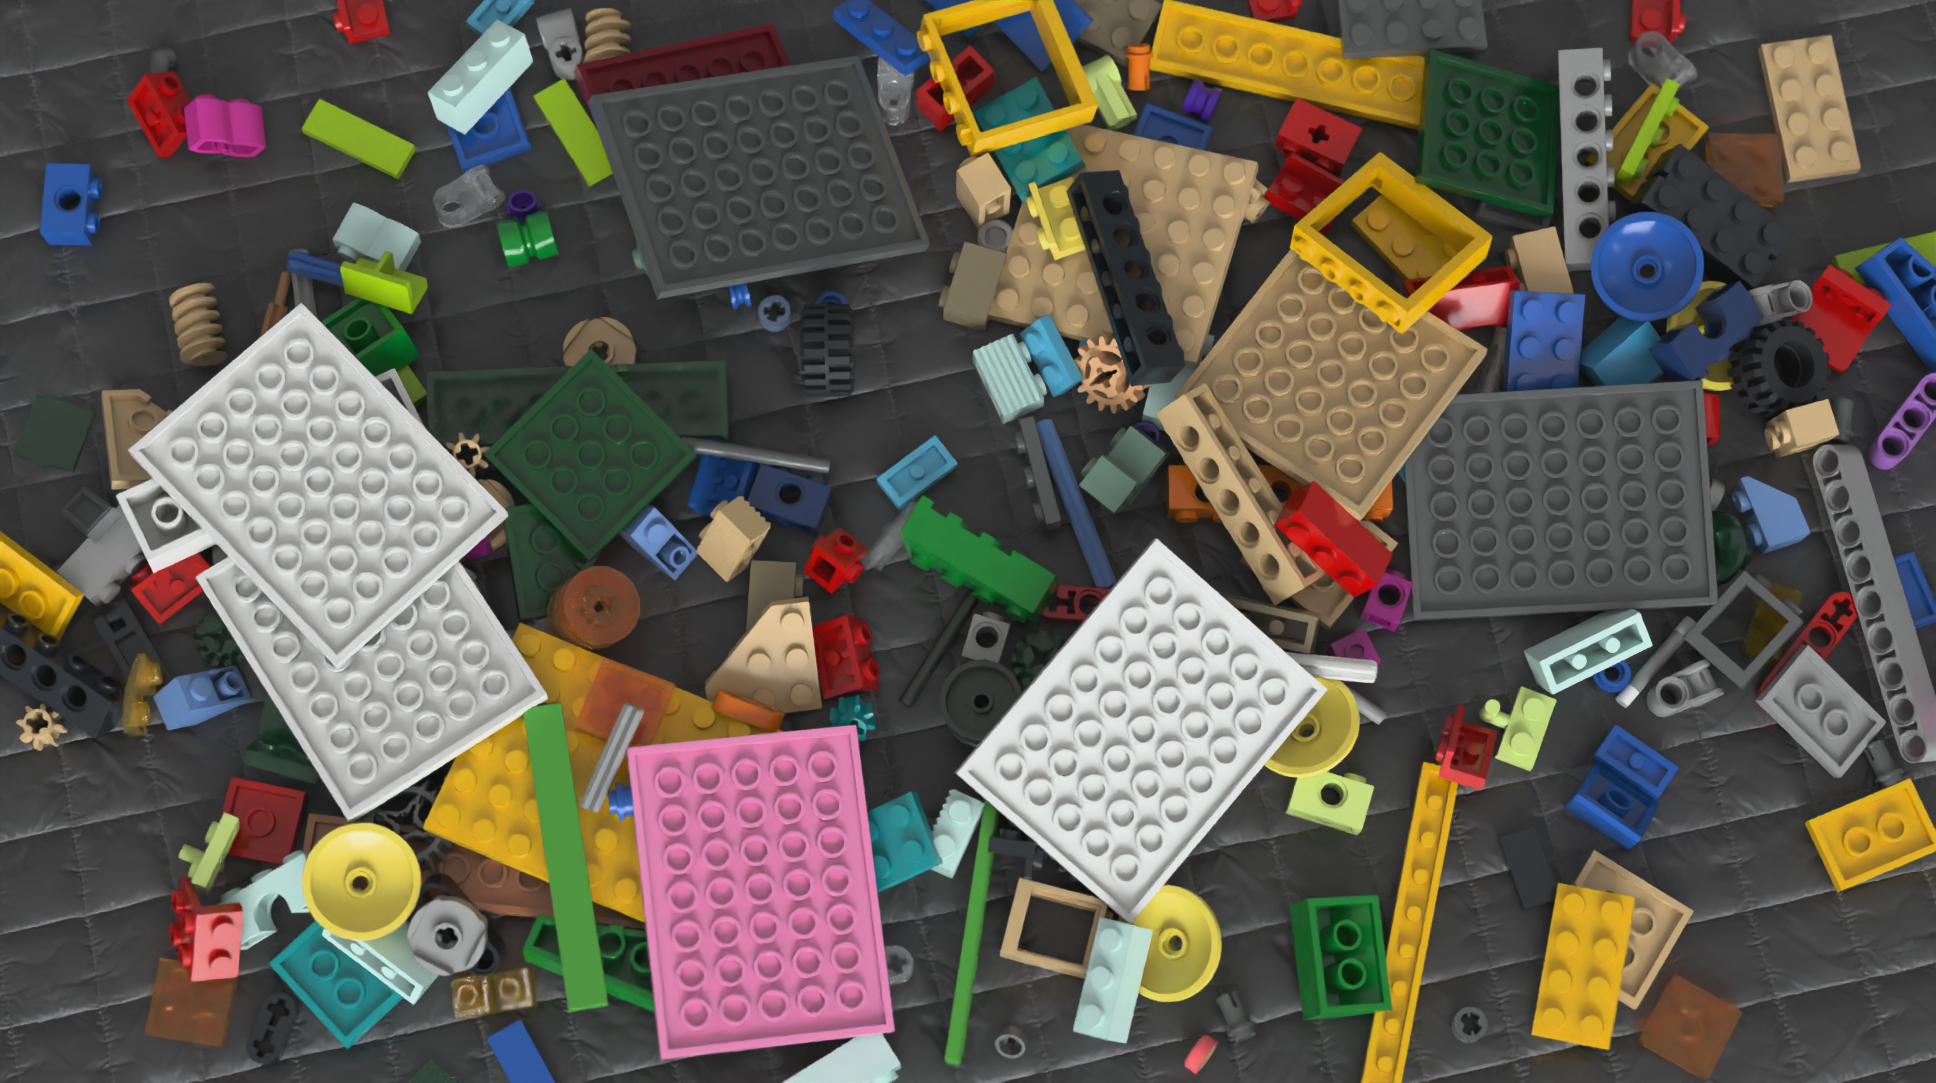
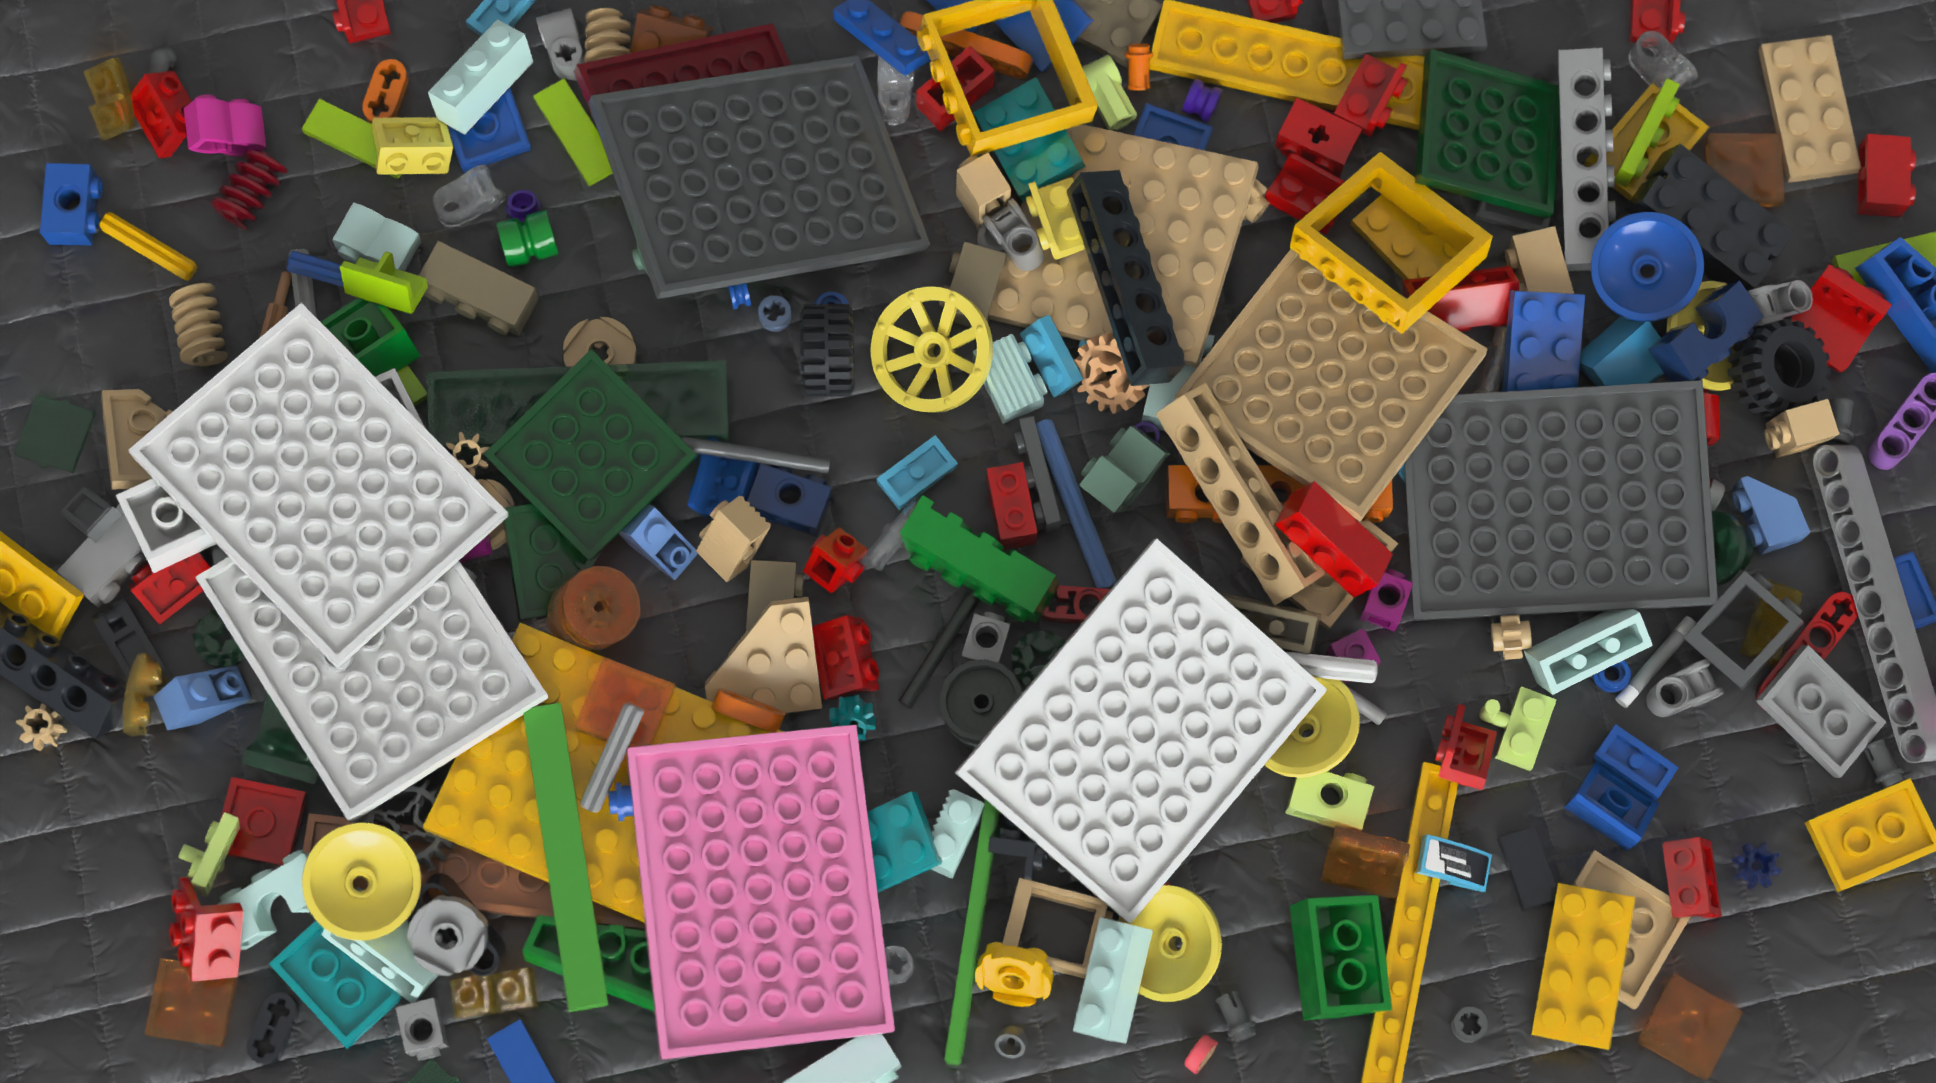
none -> clear yellow slope [83,58,134,141]
none -> yellow axle [99,212,198,281]
none -> dark red piece [211,150,288,230]
none -> orange beam [362,59,409,124]
none -> light yellow bracket [371,117,453,175]
none -> light grey brick [396,998,449,1060]
none -> dark tan brick [418,241,539,336]
none -> dark orange bracket [630,5,713,53]
none -> light yellow wheel [871,287,993,413]
none -> orange beam [899,11,1033,79]
none -> yellow plate [975,942,1054,1007]
none -> light grey piece [982,198,1044,271]
none -> red brick [986,462,1037,550]
none -> clear orange bracket [1322,826,1410,899]
none -> red bracket [1333,54,1409,138]
none -> slope [1416,834,1492,892]
none -> tan gear [1491,615,1532,660]
none -> red bracket [1663,837,1722,919]
none -> clear blue gear [1732,842,1783,890]
none -> red brick [1857,134,1916,217]

